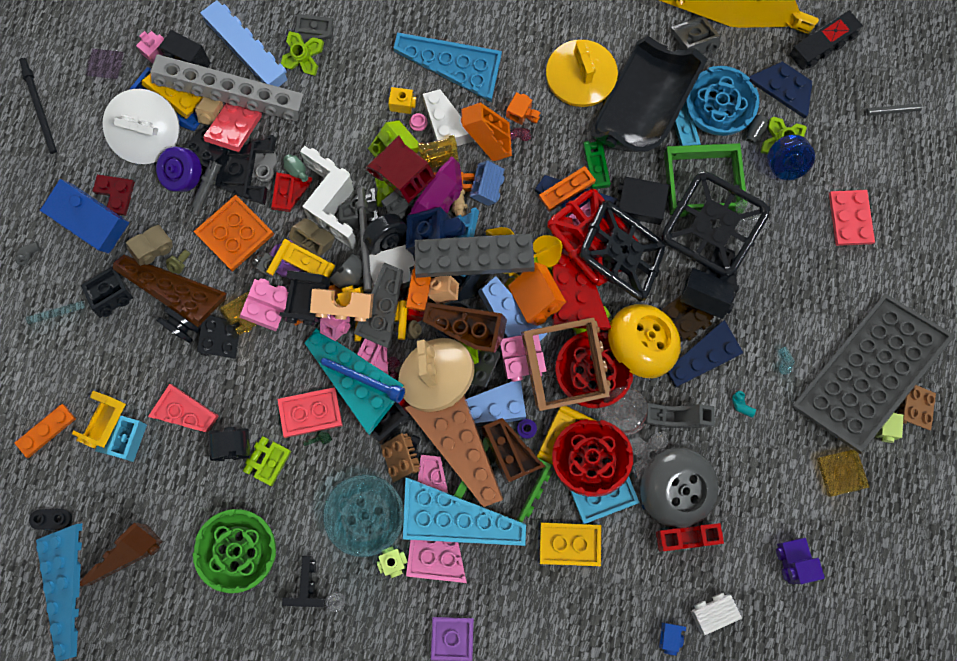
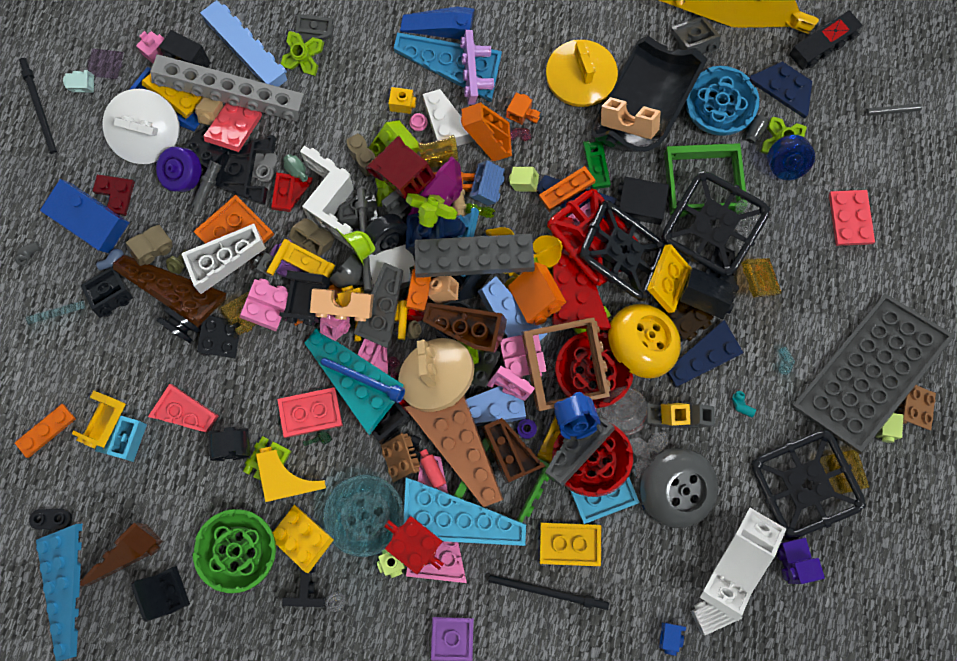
red arch [656,523,724,552] -> none
medium azure plate [674,104,701,146] -> none
none -> light aqua brick [63,70,94,93]
none -> sand blue arm [96,249,124,270]
none -> black bracket [131,566,190,622]
none -> white wedge [182,224,266,294]
none -> yellow arch [256,447,326,502]
none -> yellow plate [273,505,334,573]
none -> lime piece [335,228,375,266]
none -> dark tan brick [346,133,376,177]
none -> red plate [384,516,444,575]
none -> blue wedge [400,6,475,40]
none -> lime plant [406,193,458,227]
none -> coral cylinder [420,449,446,489]
none -> lavender plate [460,30,494,105]
none -> clear neon green arm [466,203,495,218]
none -> bright pink wing [487,366,534,401]
none -> black bar [488,574,609,610]
none -> yellowish green brick [509,167,539,192]
none -> dark grey wing [545,415,615,487]
none -> blue brick [554,392,600,439]
none -> light nougat arch [601,97,661,139]
none -> yellow plate [647,244,691,313]
none -> yellow brick [661,403,690,426]
none -> white bracket [700,508,786,621]
none -> clear yellow plate [741,258,782,298]
none -> black plate [751,430,867,539]

